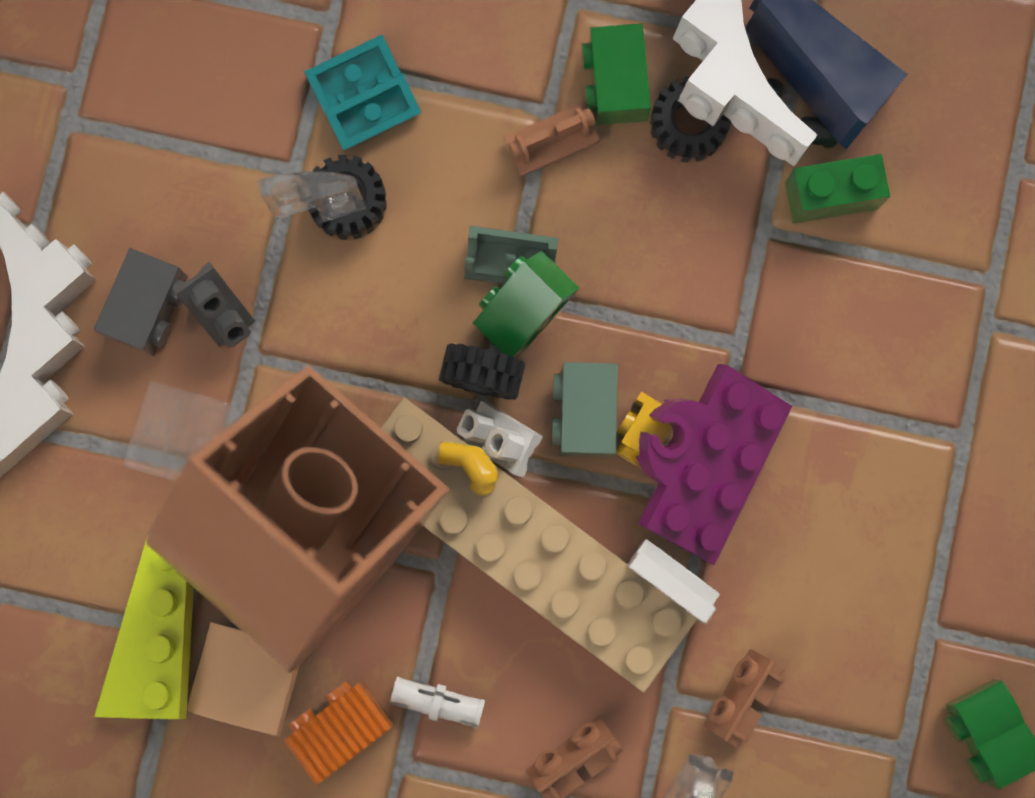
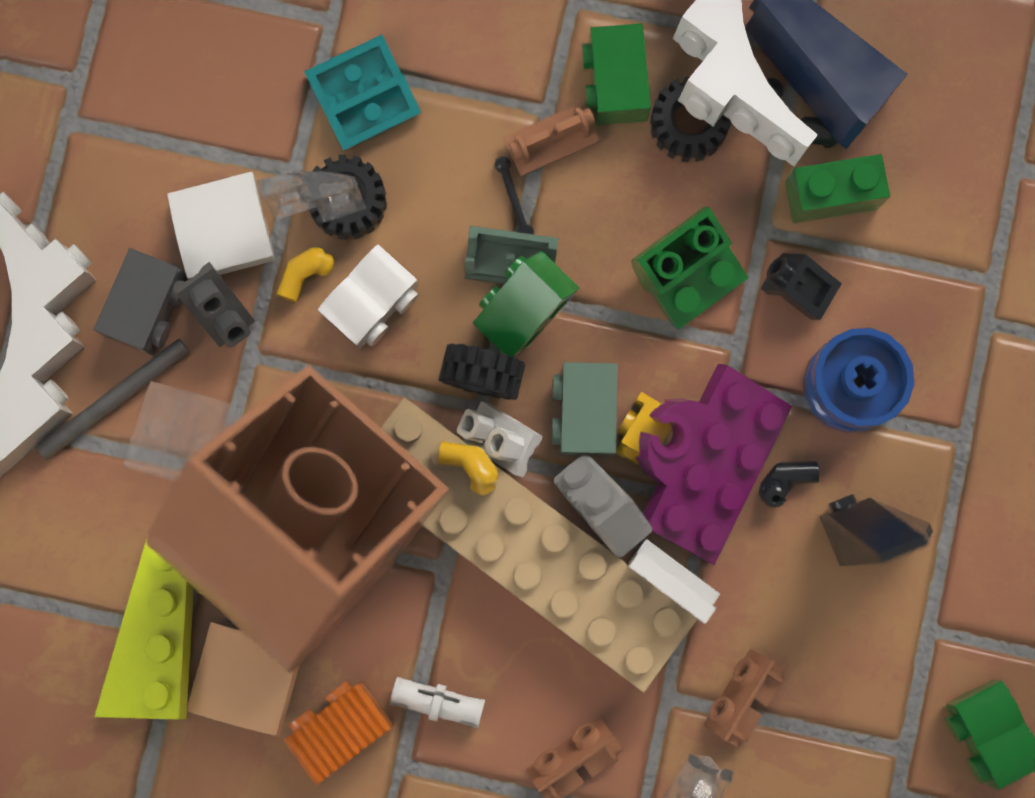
none -> flat silver bar [36,338,190,460]
none -> white slope [167,172,275,280]
none -> yellow arm [276,247,334,303]
none -> white brick [317,245,419,349]
none -> black hinge [494,156,534,235]
none -> light grey brick [553,454,652,557]
none -> green brick [631,206,749,329]
none -> black arm [759,461,819,508]
none -> black bracket [761,253,842,320]
none -> blue wheel [803,328,915,433]
none -> black wedge [819,494,934,566]

